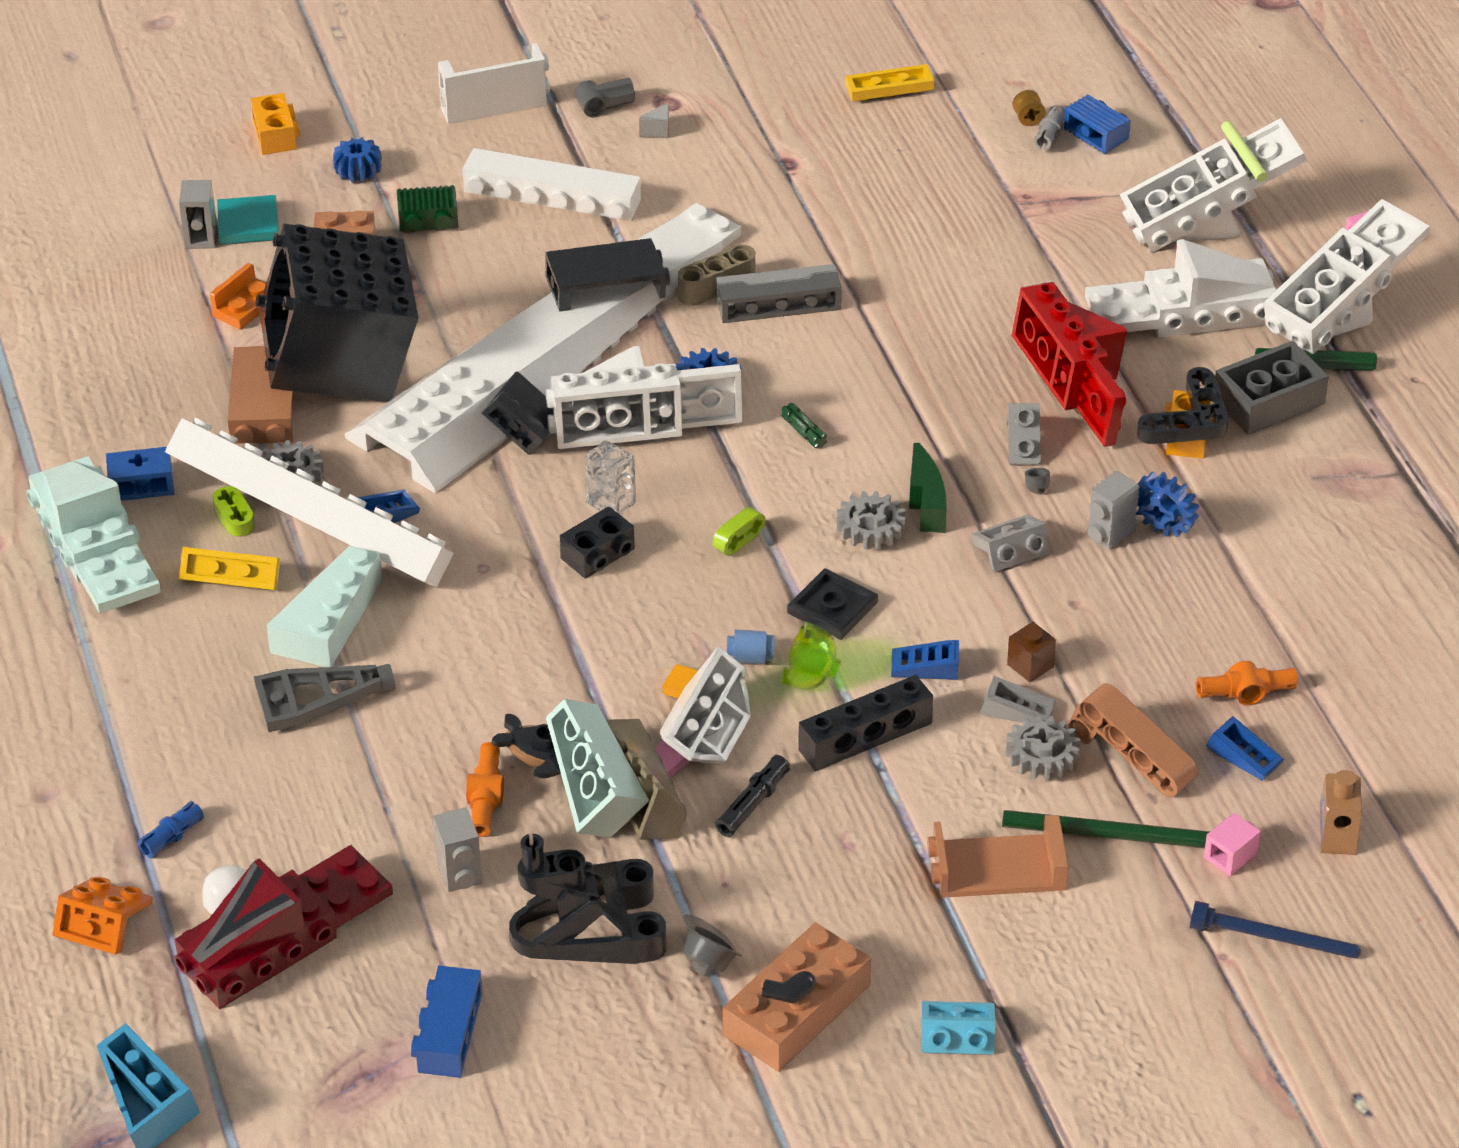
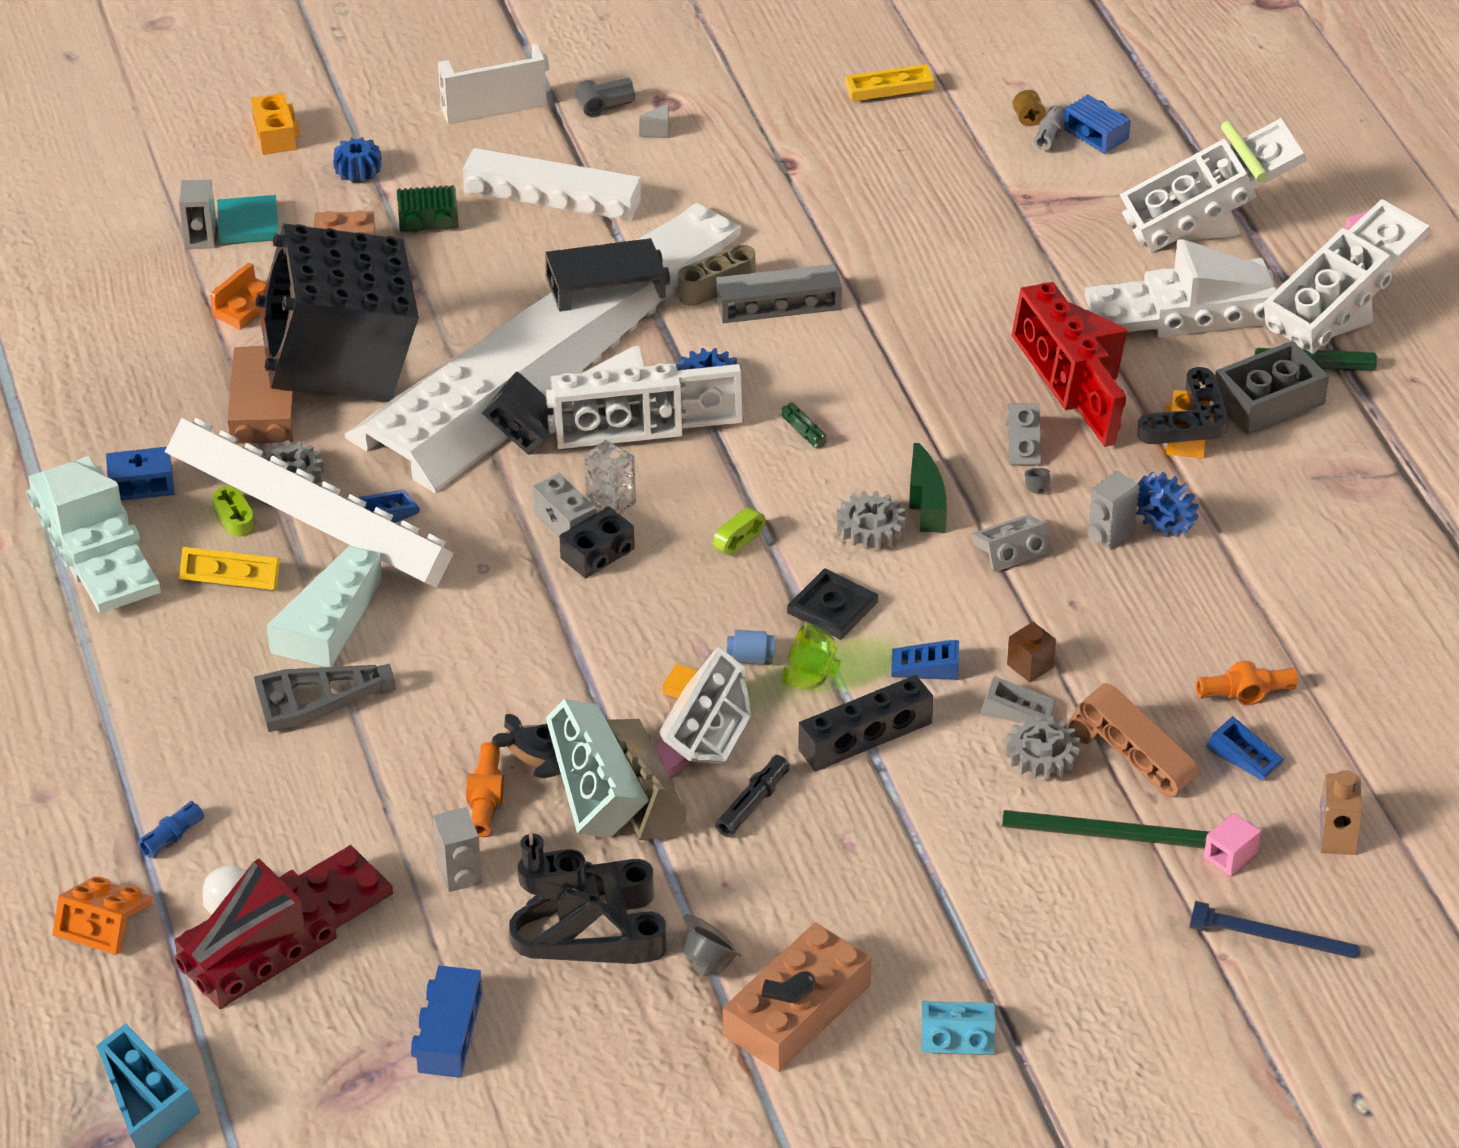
nougat panel [927,815,1068,898] -> none
none -> light grey brick [533,473,596,537]

